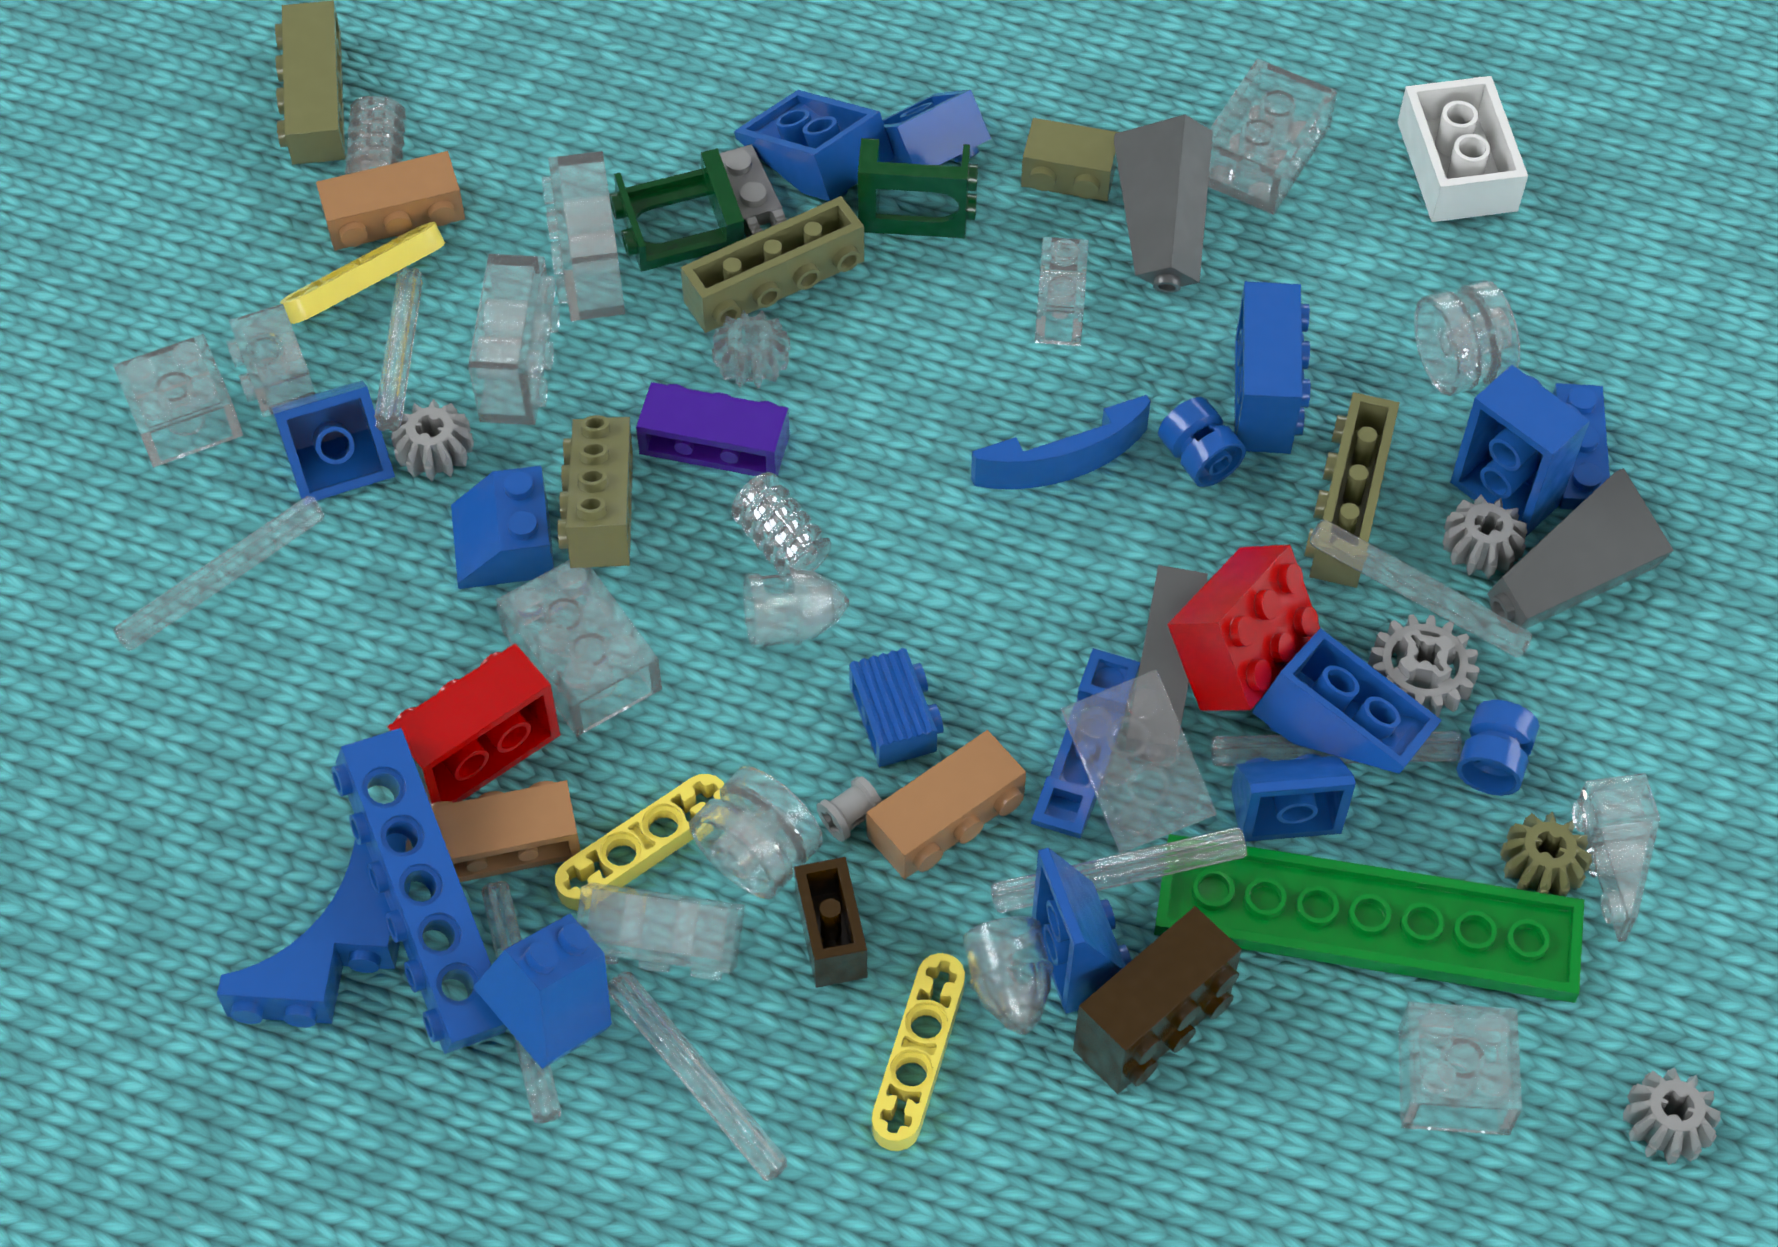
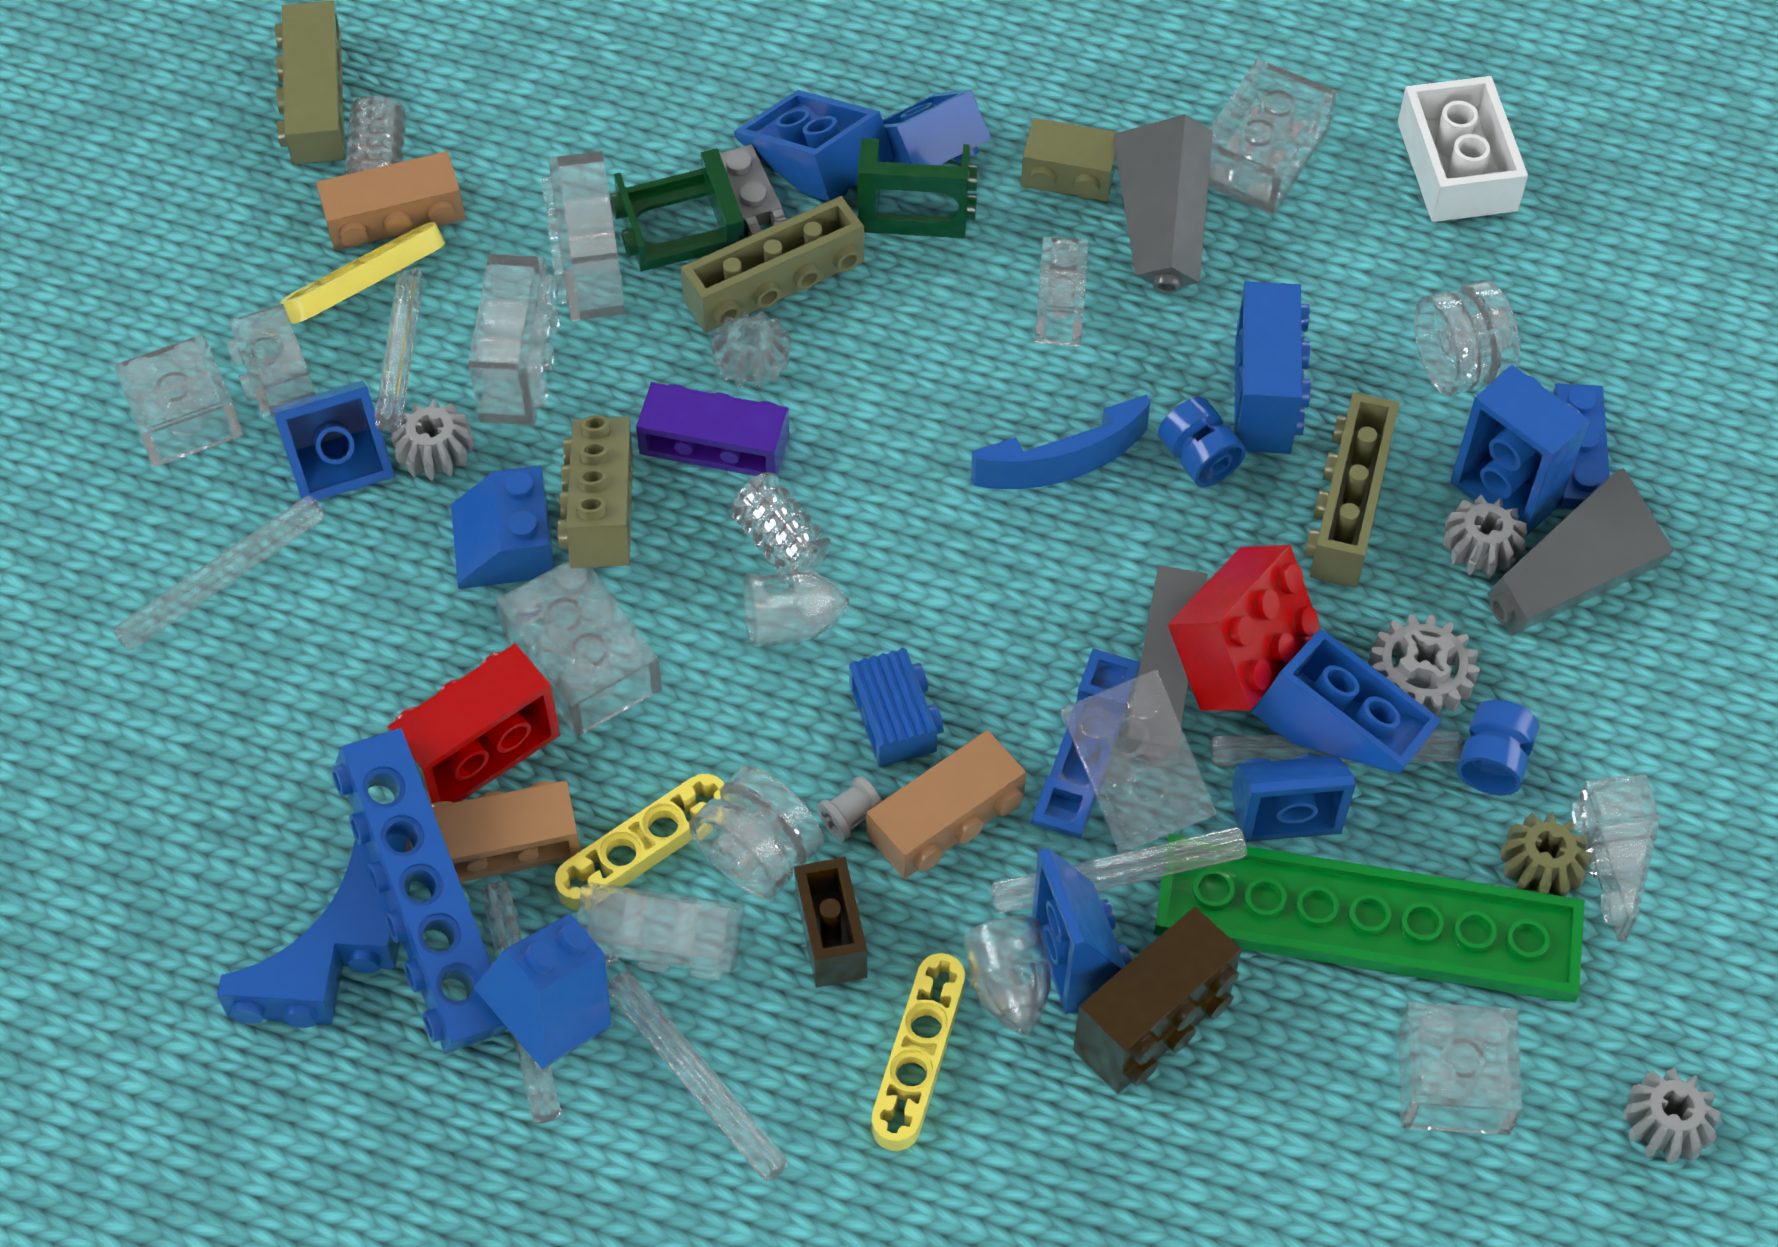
clear axle [1310,520,1532,657] -> none

